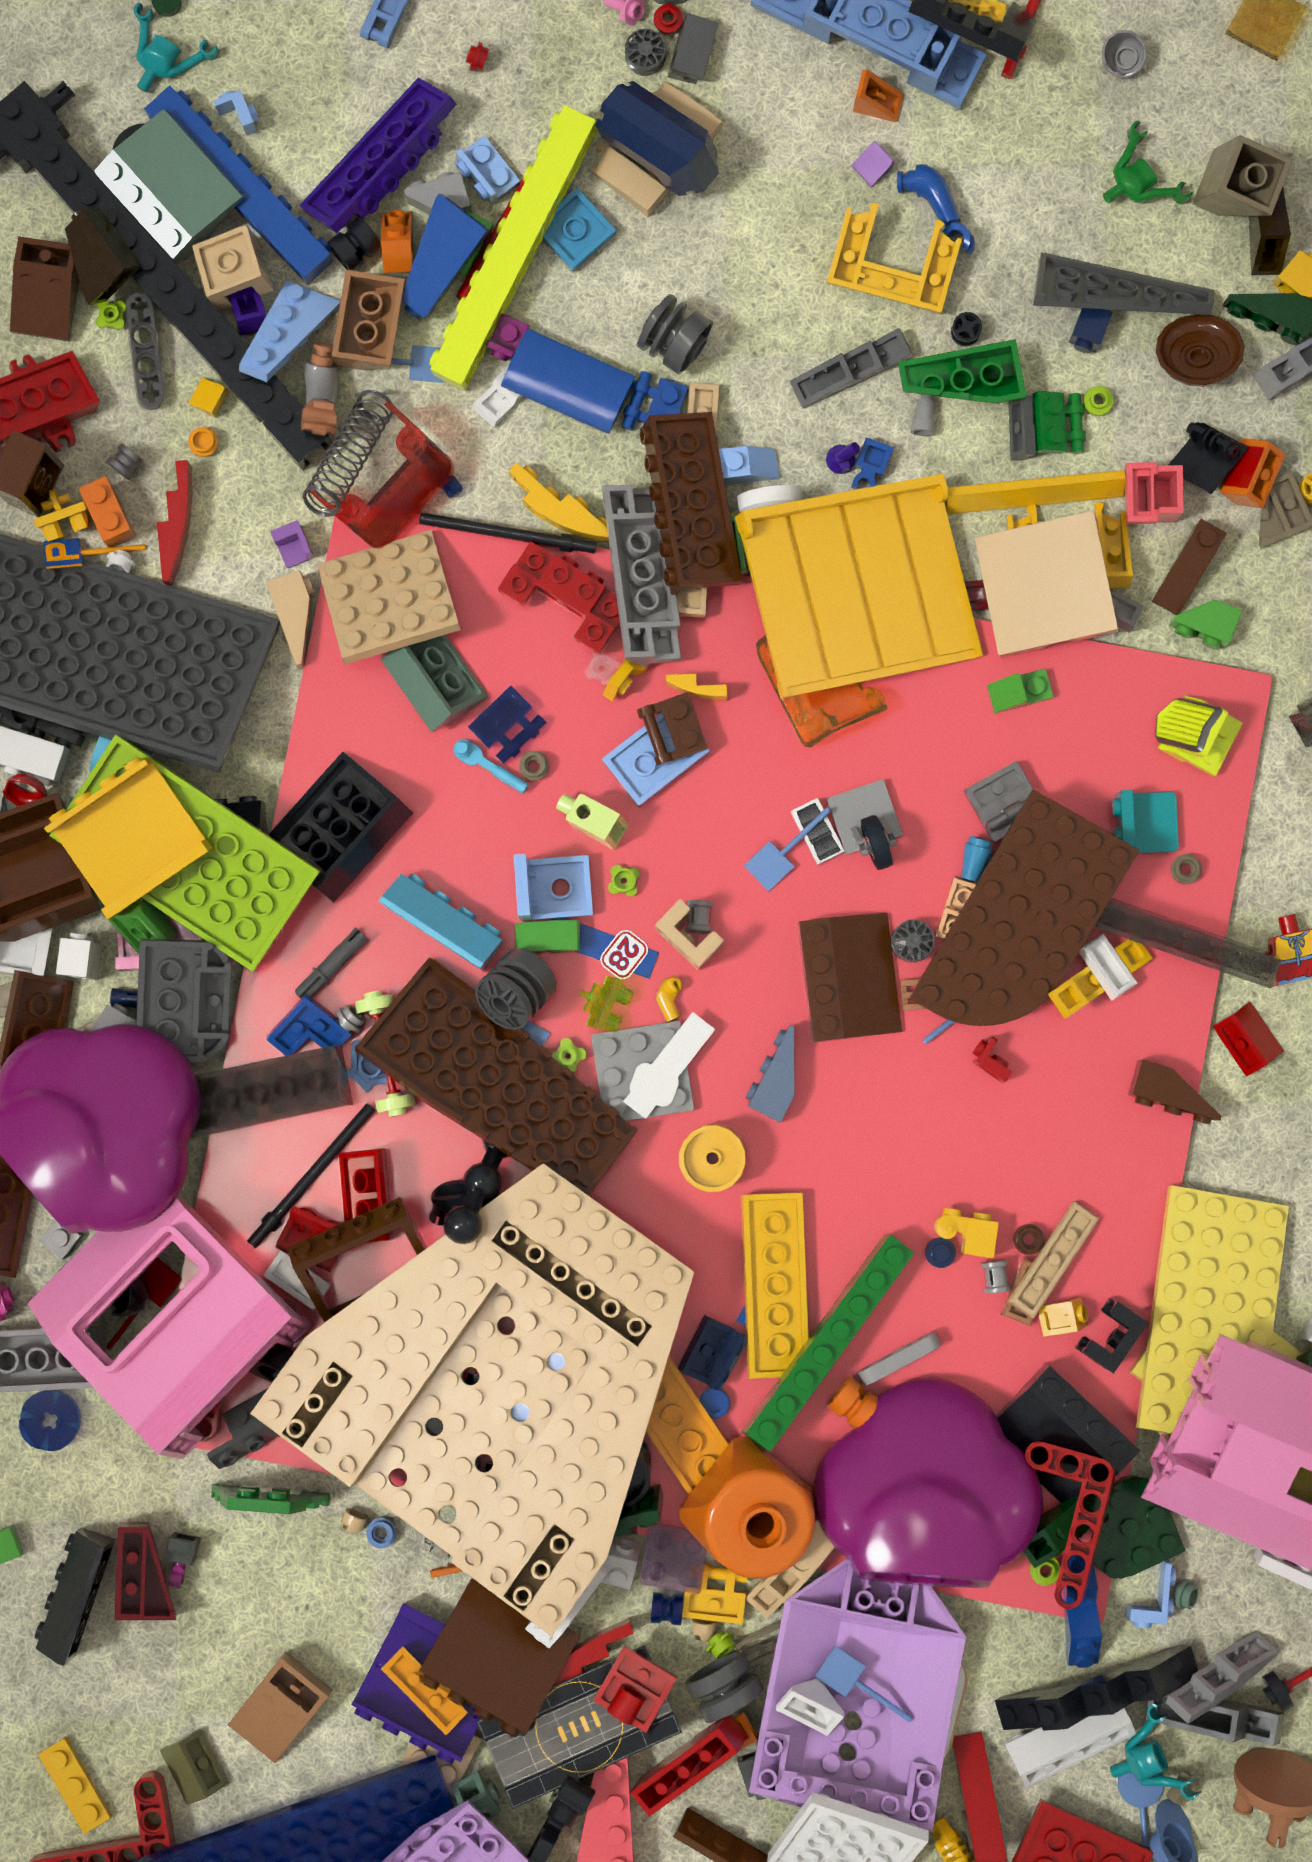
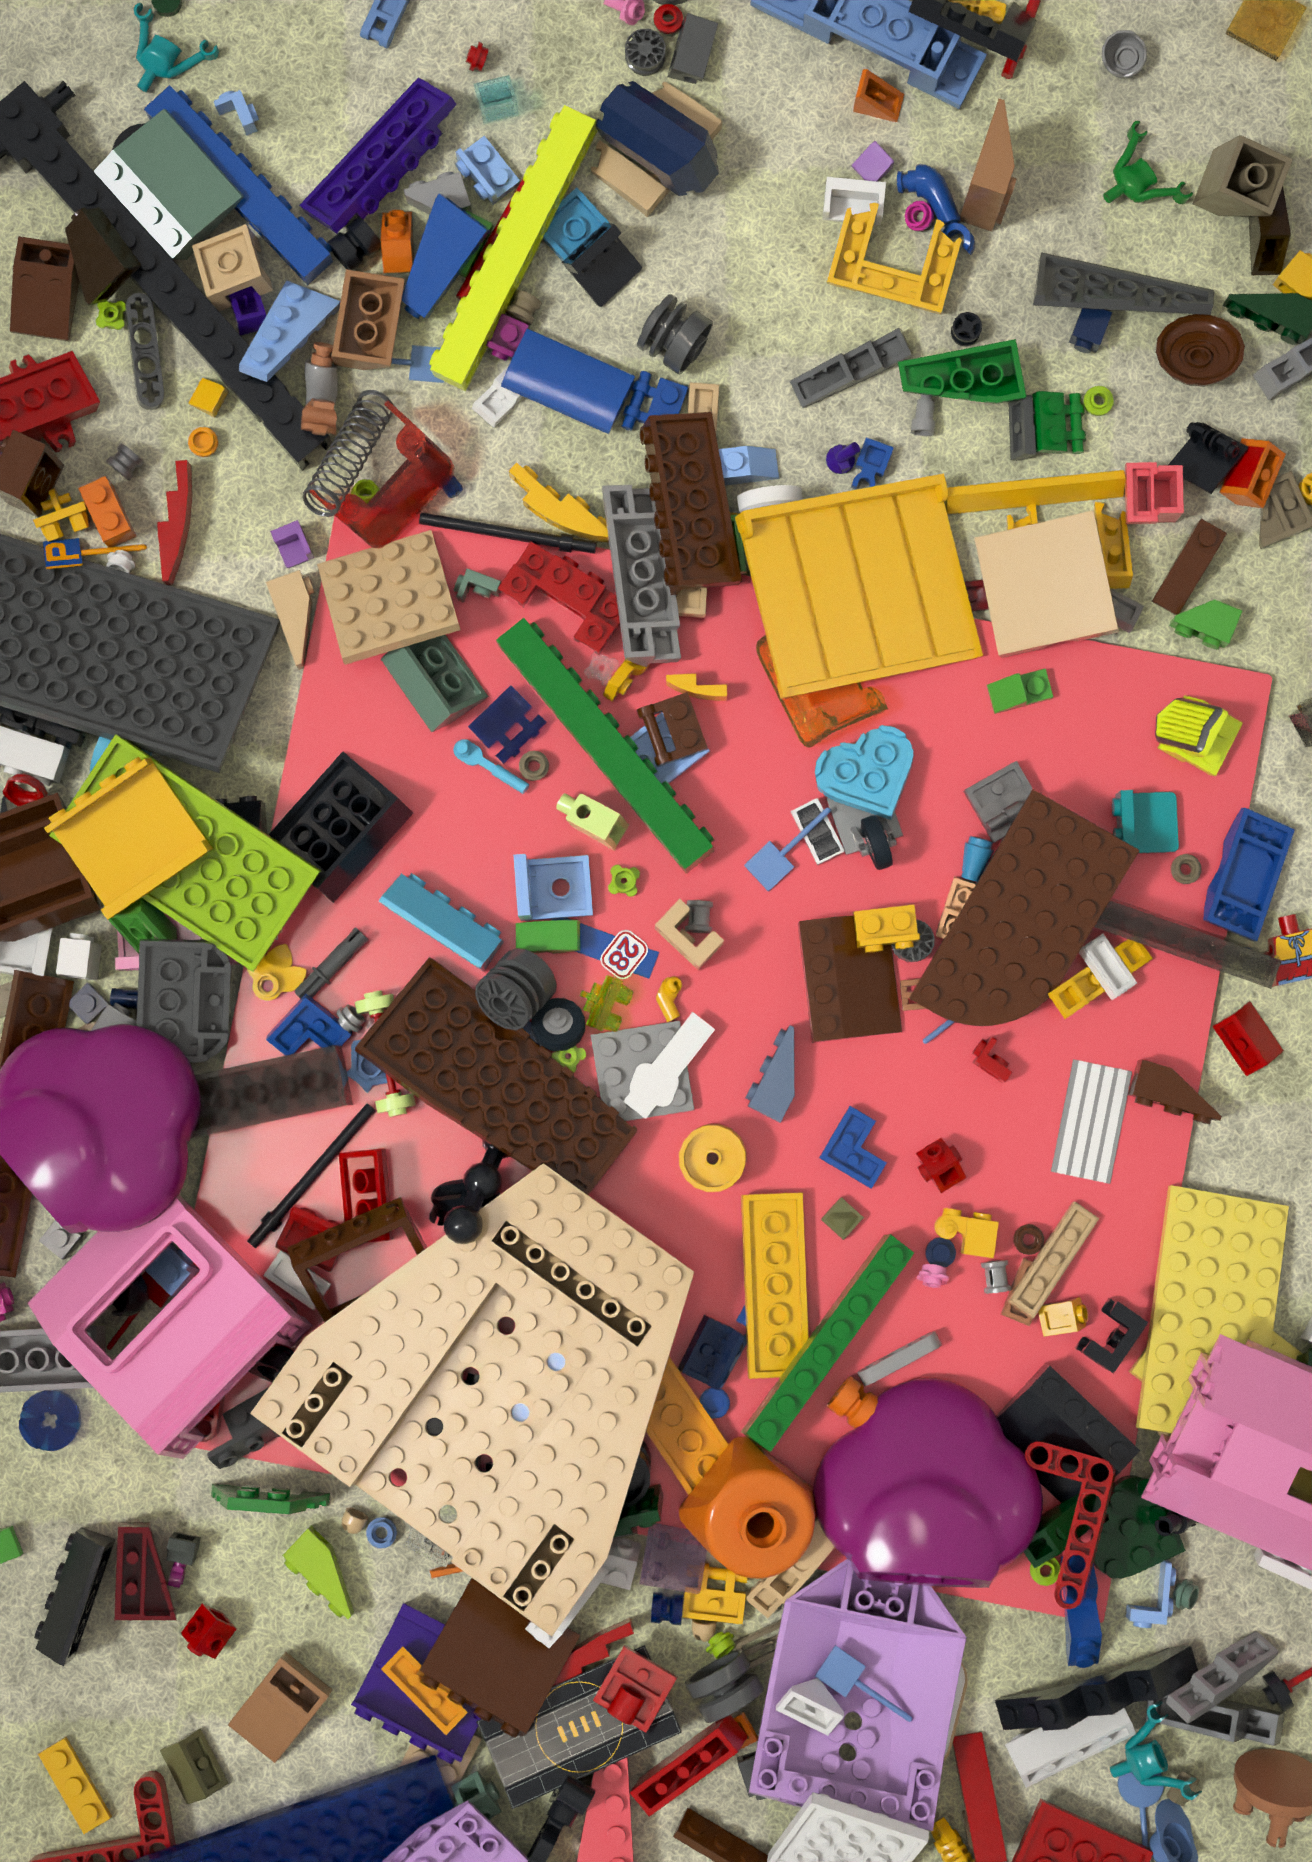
none -> plate [69,982,110,1024]
none -> light blue bracket [145,1242,199,1297]
none -> red brick [181,1603,237,1659]
none -> yellow plate [247,944,307,1001]
none -> lime slope [282,1525,354,1619]
none -> lime plate [351,479,381,508]
none -> sand green bracket [454,568,501,602]
none -> clear light blue piece [474,75,519,124]
none -> green brick [496,618,715,874]
none -> dark tan wheel [506,290,542,325]
none -> black wheel [531,998,585,1051]
none -> black bracket [561,222,642,307]
none -> medium azure plate [815,725,914,820]
none -> blue plate [819,1106,887,1189]
none -> olive tile [821,1197,864,1240]
none -> white panel [822,177,886,225]
none -> yellow bracket [853,905,920,953]
none -> dark pink plate [905,201,934,231]
none -> red brick [916,1137,967,1193]
none -> bright pink plate [917,1264,949,1288]
none -> medium nougat slope [960,99,1017,232]
none -> sticker [1051,1059,1132,1184]
none -> black pin [1155,1511,1199,1536]
none -> blue slope [1203,808,1295,942]

